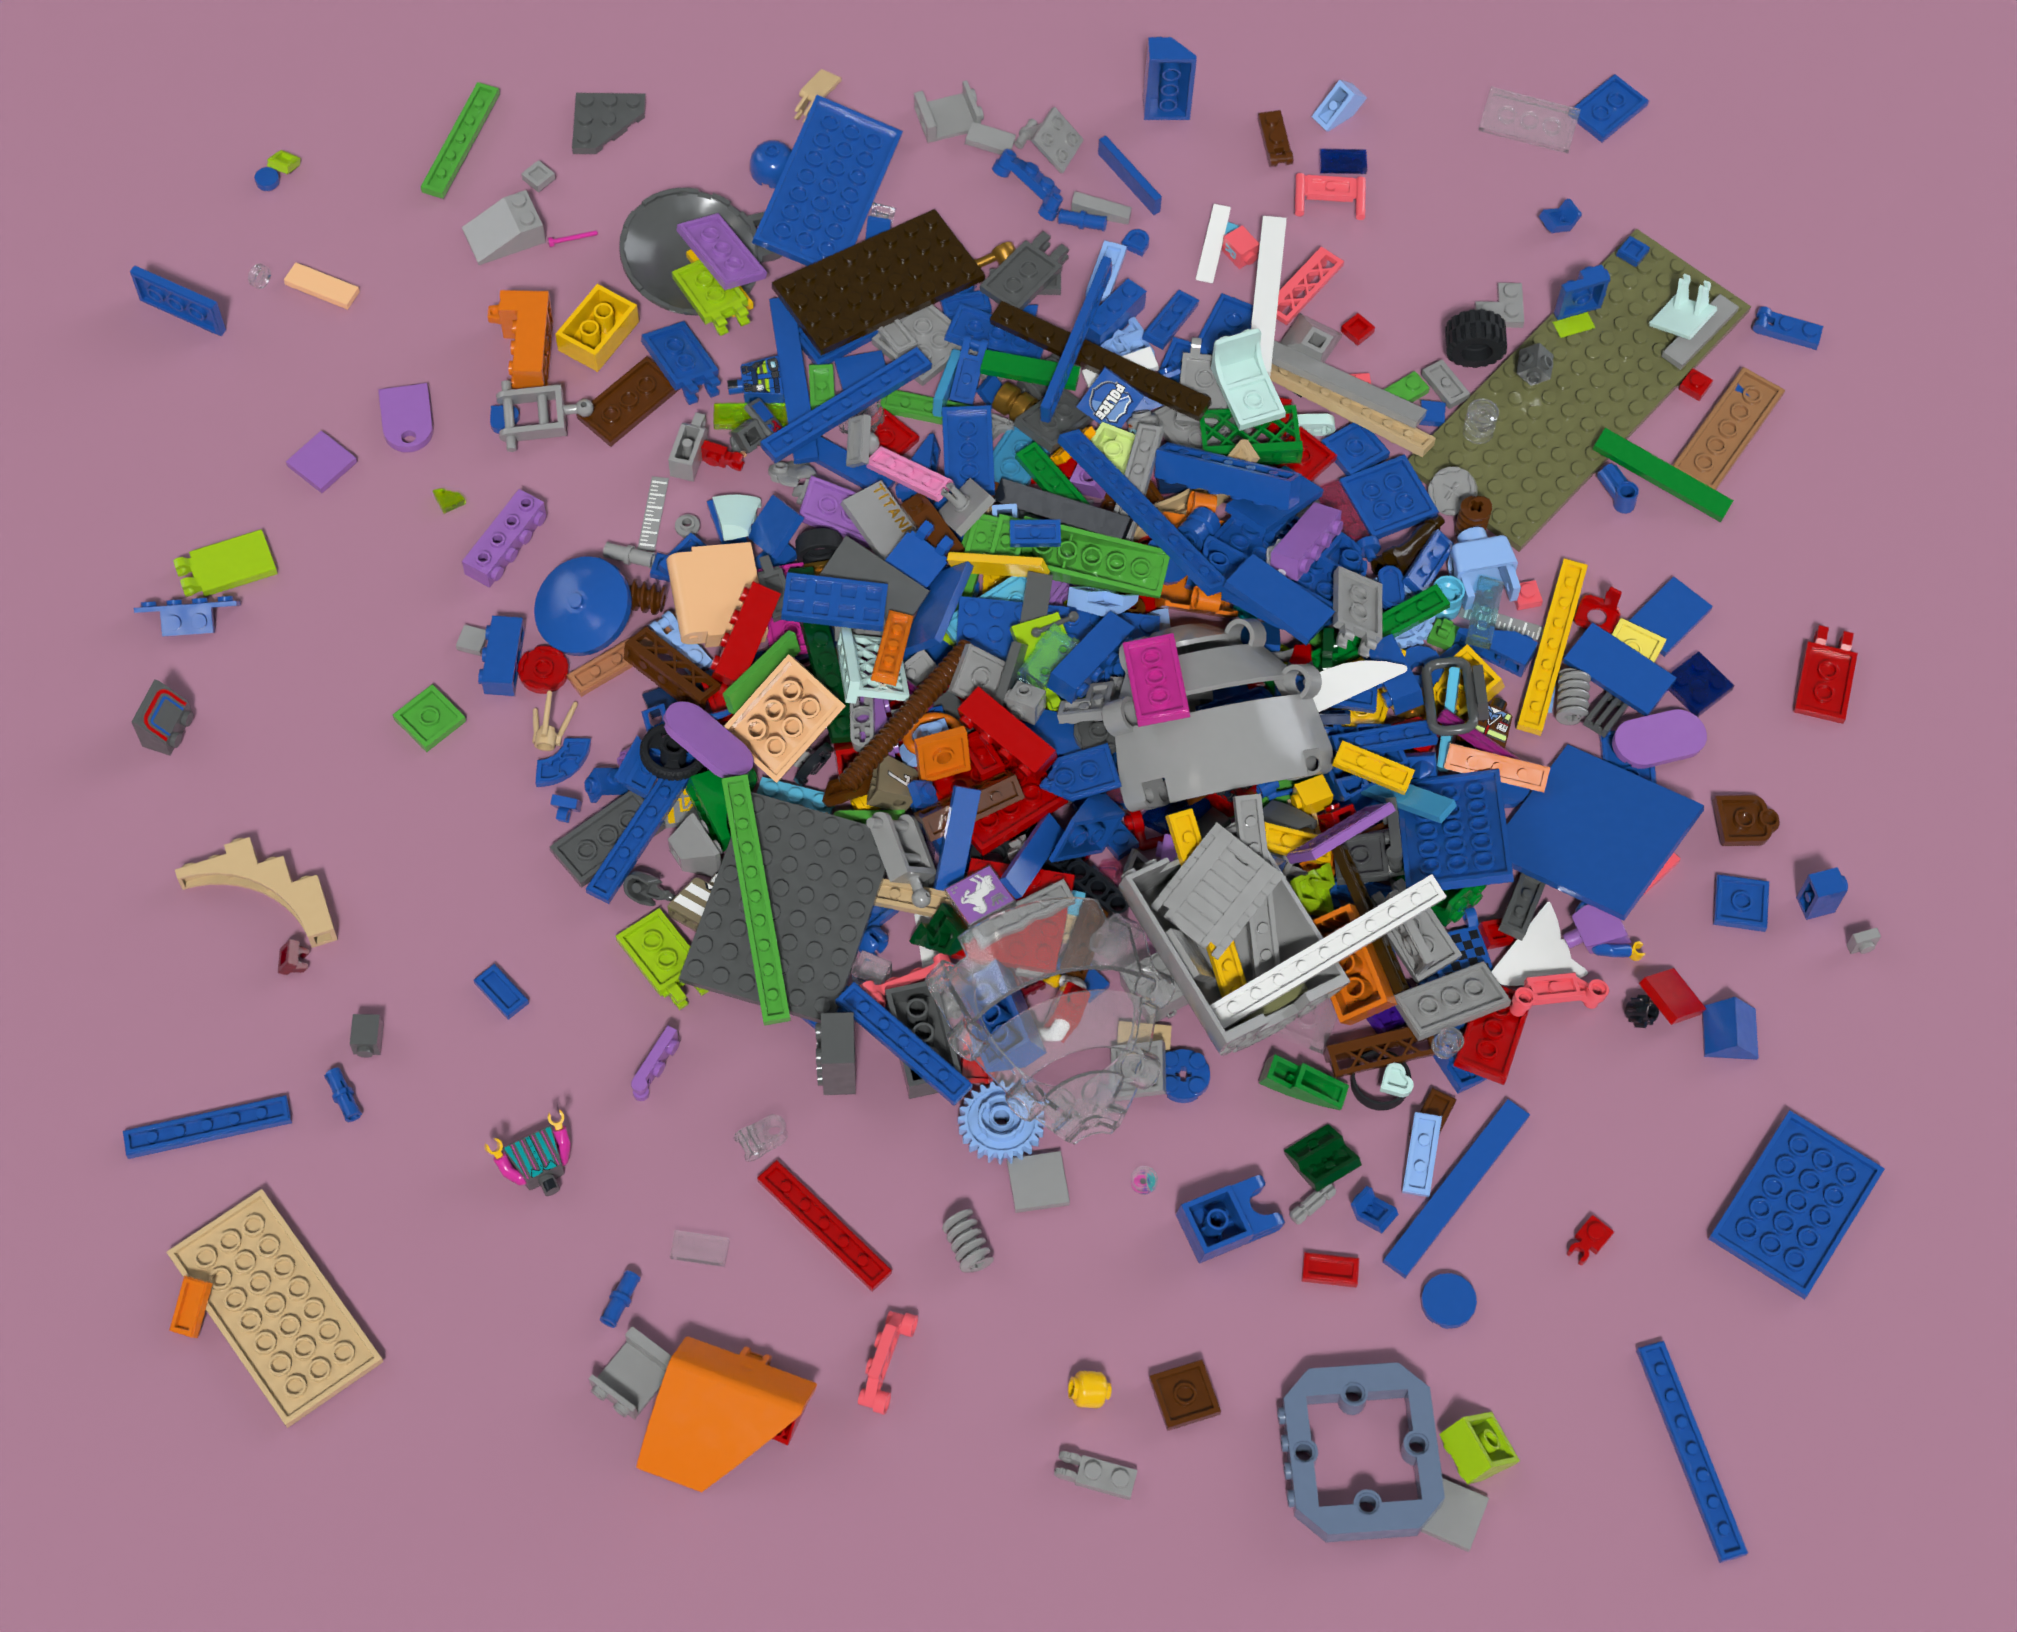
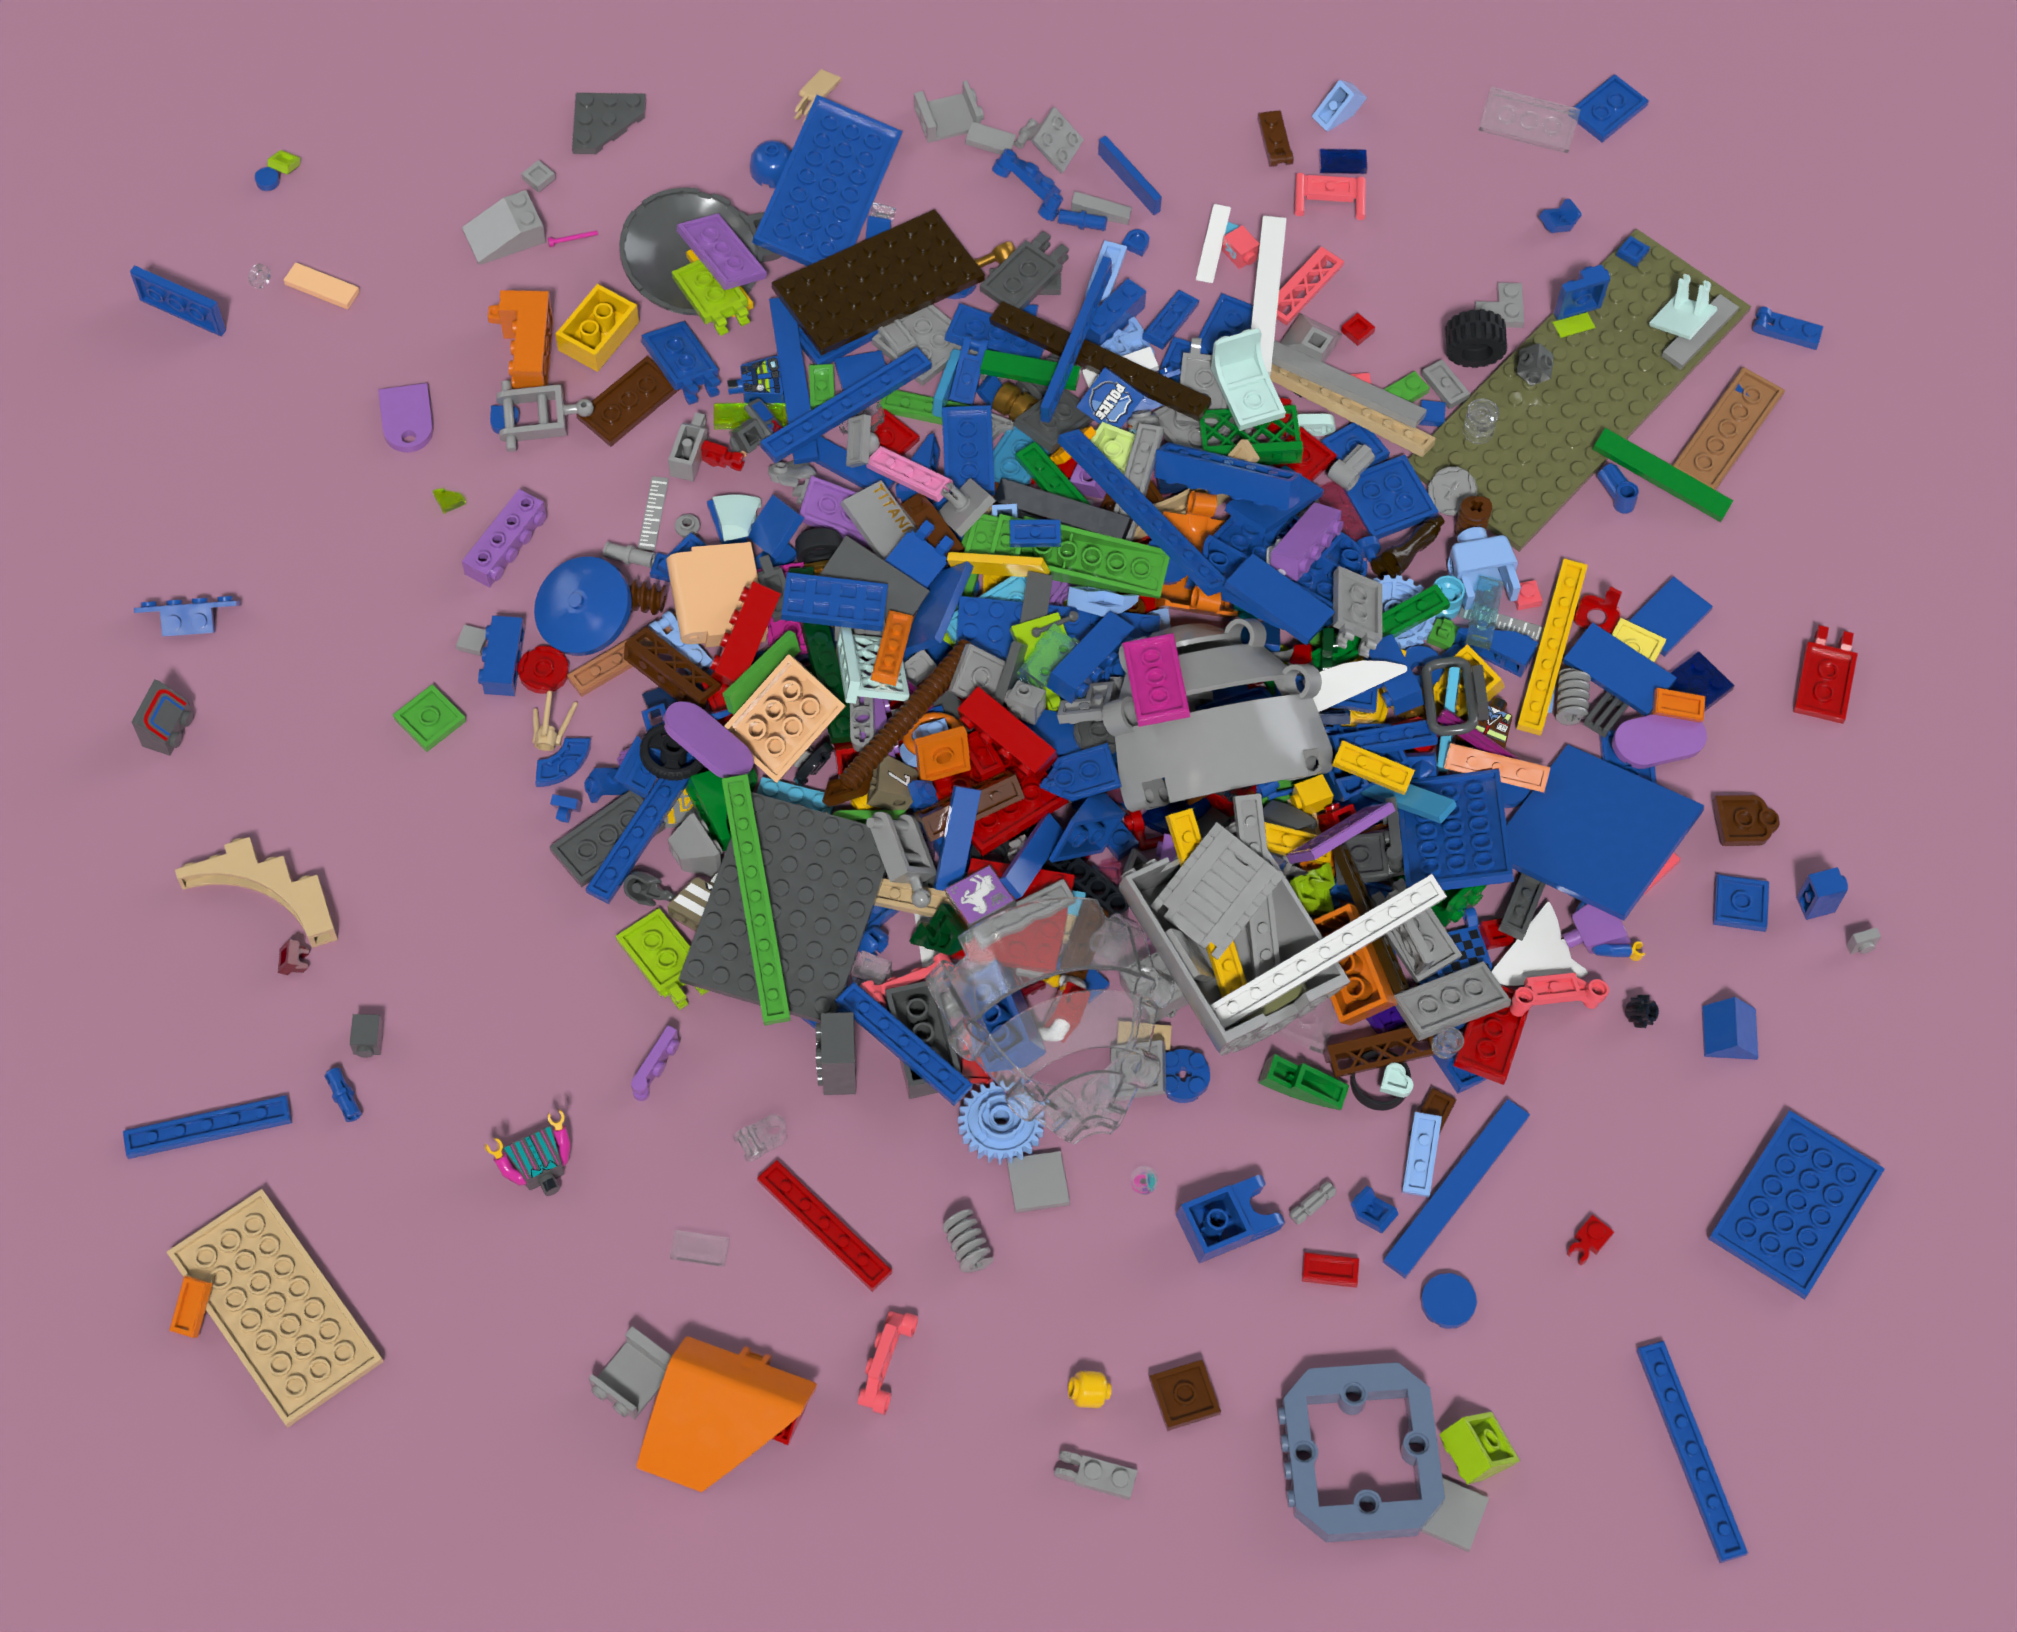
lime tile [173,529,278,597] -> none
medium lavender tile [286,431,357,493] -> none
bright green plate [421,82,500,199] -> none
blue tile [474,964,529,1020] -> none
blue pin [600,1270,641,1328] -> none
blue tile [940,290,992,321] -> none
blue slope [1143,37,1197,120] -> none
blue wheel [1177,507,1220,552] -> none
dark green slope [1283,1124,1362,1192] -> none
blue tile [1377,566,1406,611] -> none
blue tile [1401,529,1454,595] -> none
red tile [1639,968,1706,1025] -> none
red plate [1679,368,1713,401] -> none
none -> light grey piece [1327,444,1375,491]
none -> orange tile [1652,688,1705,723]

